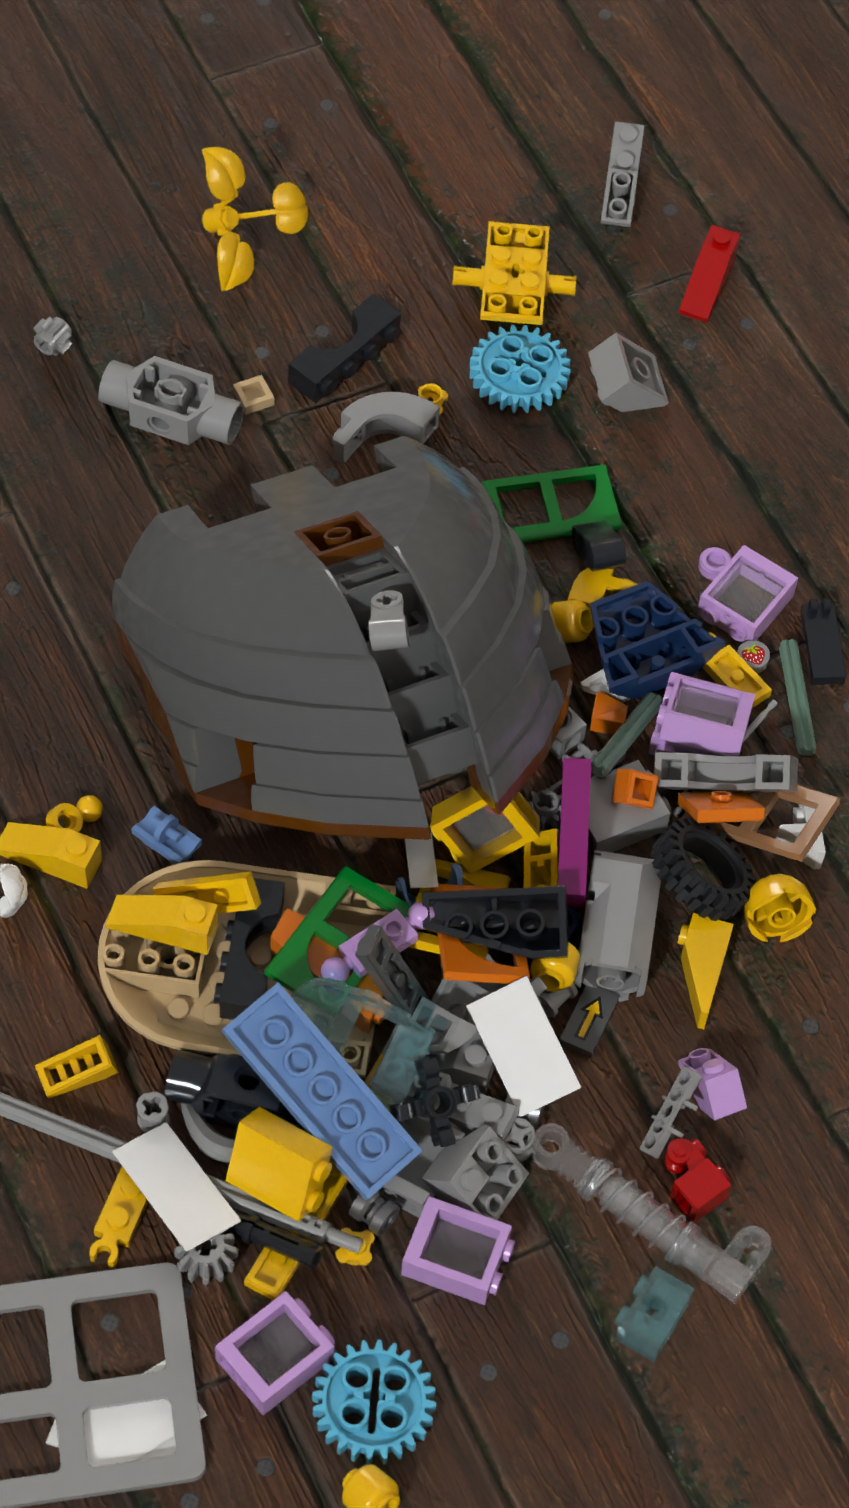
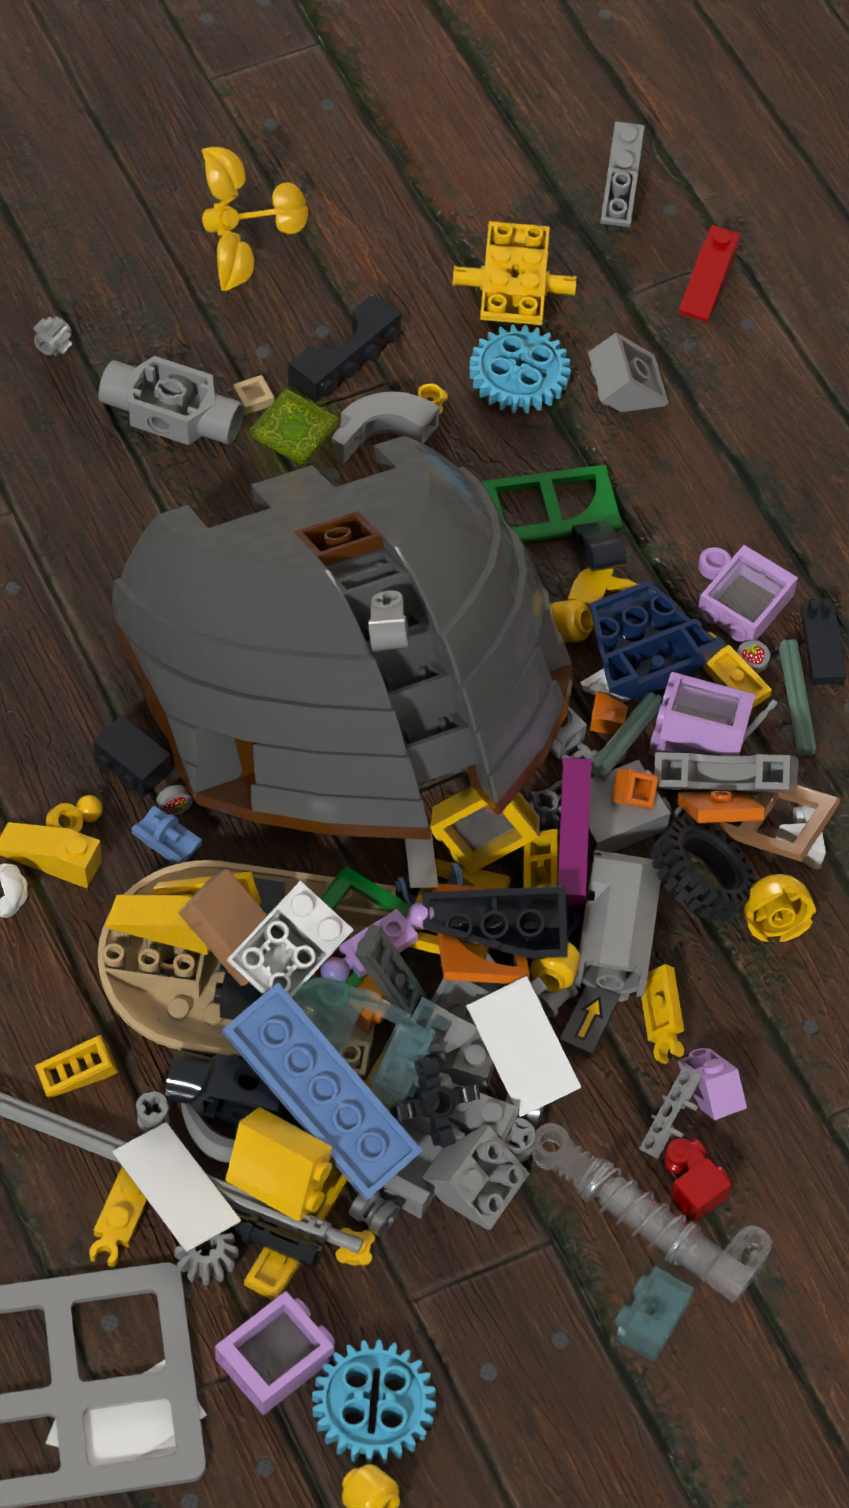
lavender window [401,1196,515,1305] -> none
yellow slope [677,913,734,1030] -> none
none -> black piece [93,715,172,797]
none -> light grey tile [156,785,193,816]
none -> medium nougat piece [178,868,267,986]
none -> white slope [226,881,353,998]
none -> clear neon green plate [249,389,338,465]
none -> yellow plate [641,964,684,1064]

